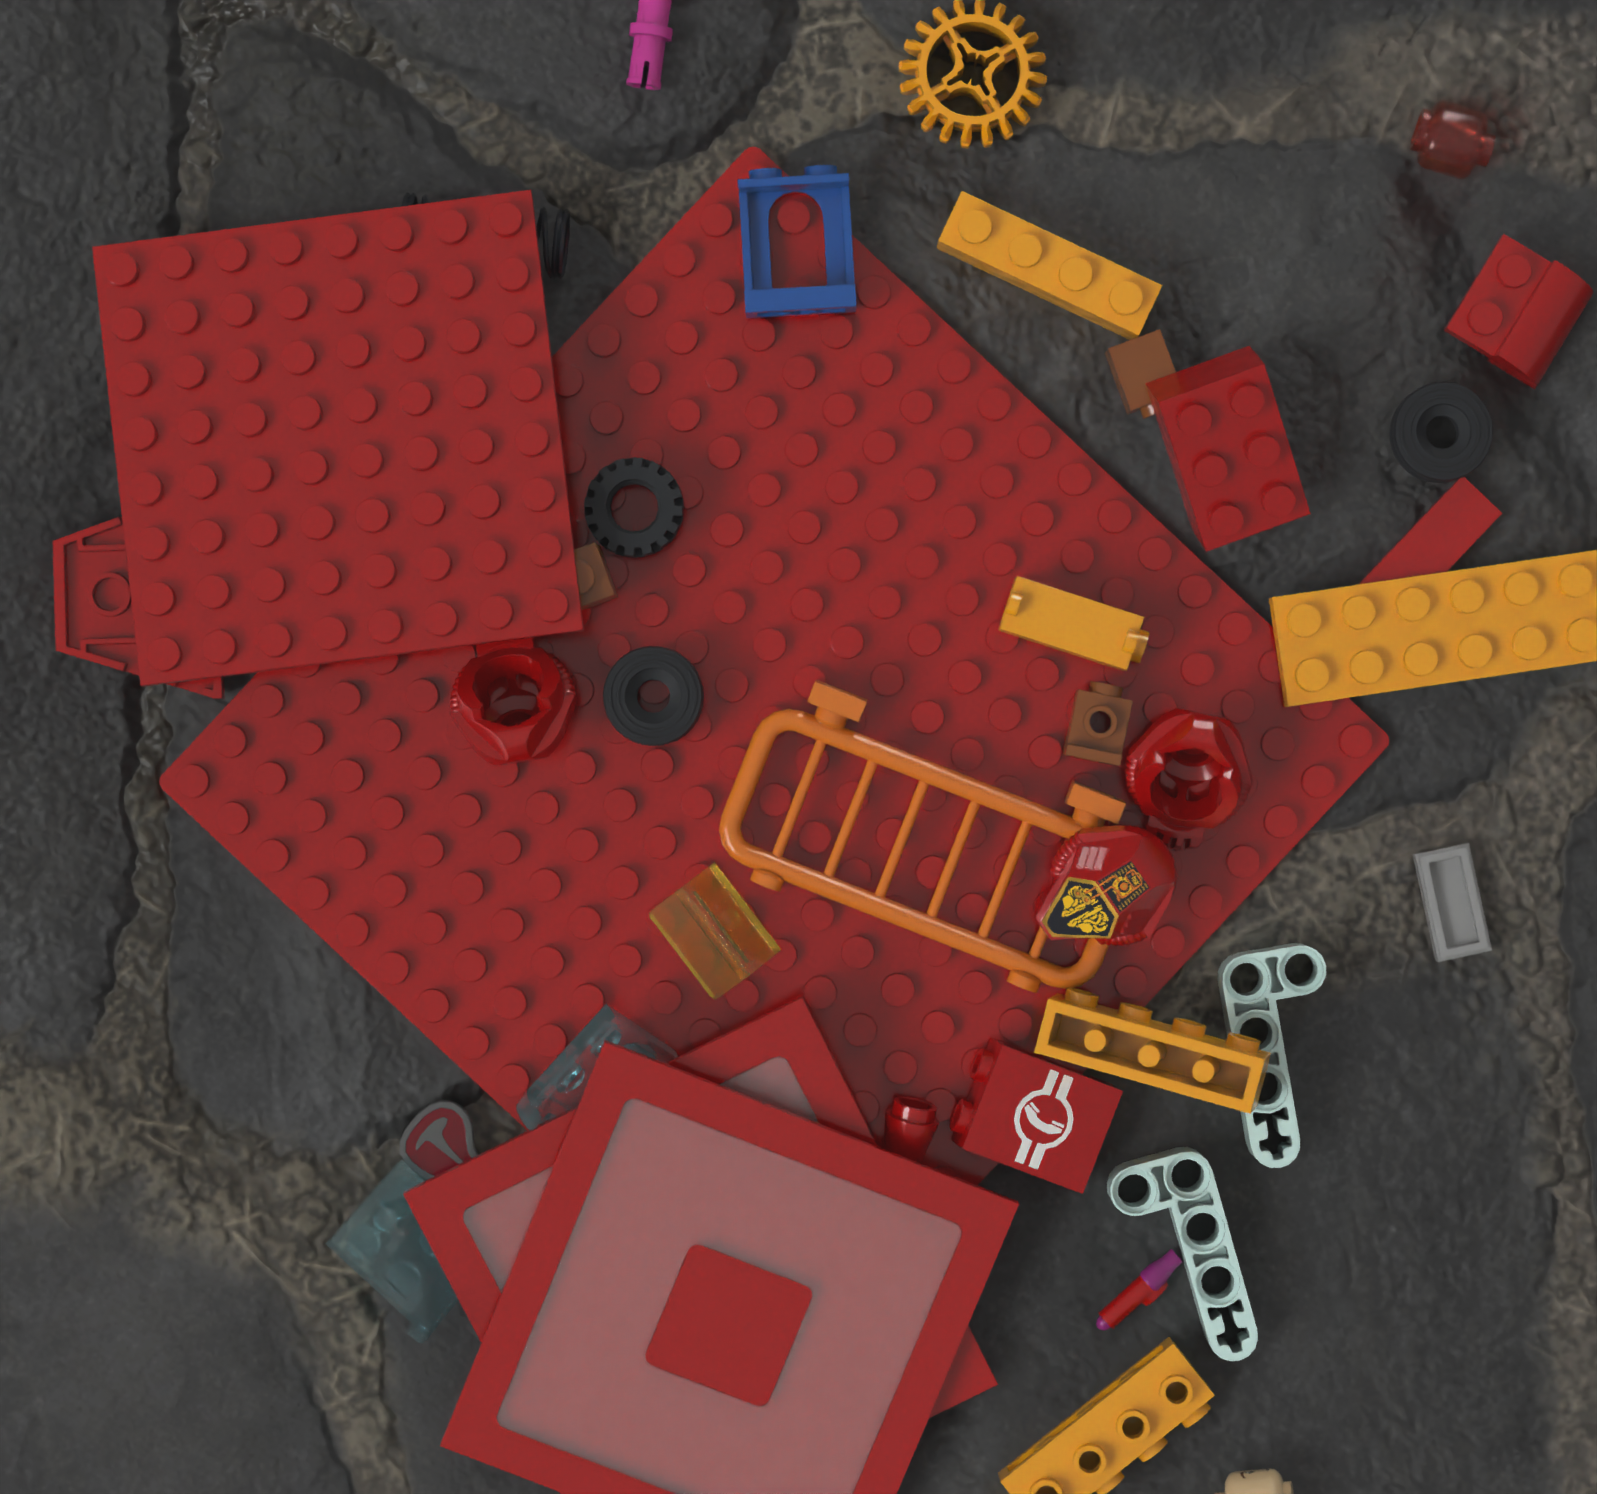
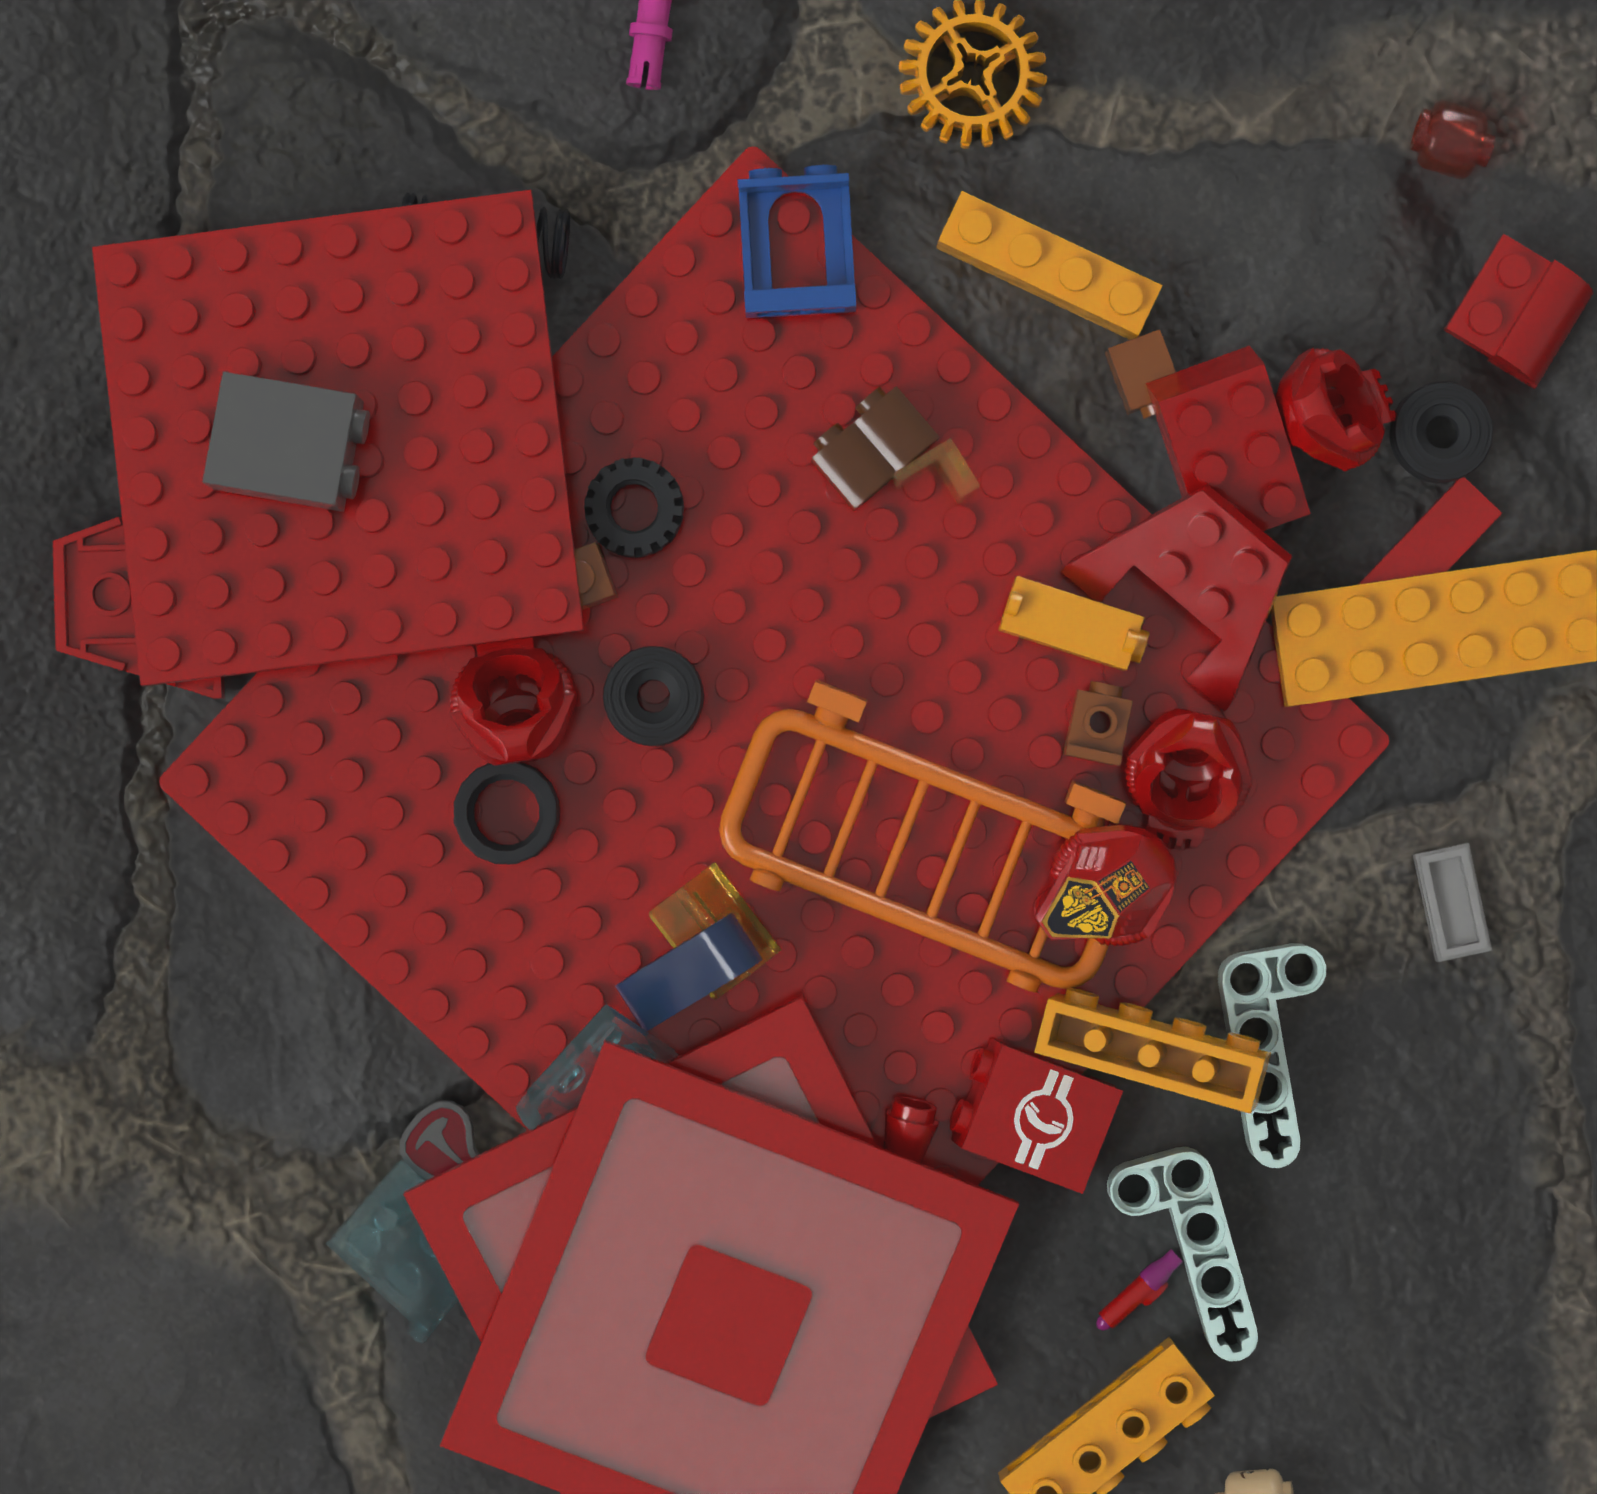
none -> dark grey brick [202,371,370,512]
none -> black tyre [454,762,560,864]
none -> dark blue beam [615,912,763,1033]
none -> reddish brown brick [811,386,939,511]
none -> clear yellow panel [892,438,980,504]
none -> red wing [1061,484,1293,711]
none -> red helmet [1275,347,1396,472]

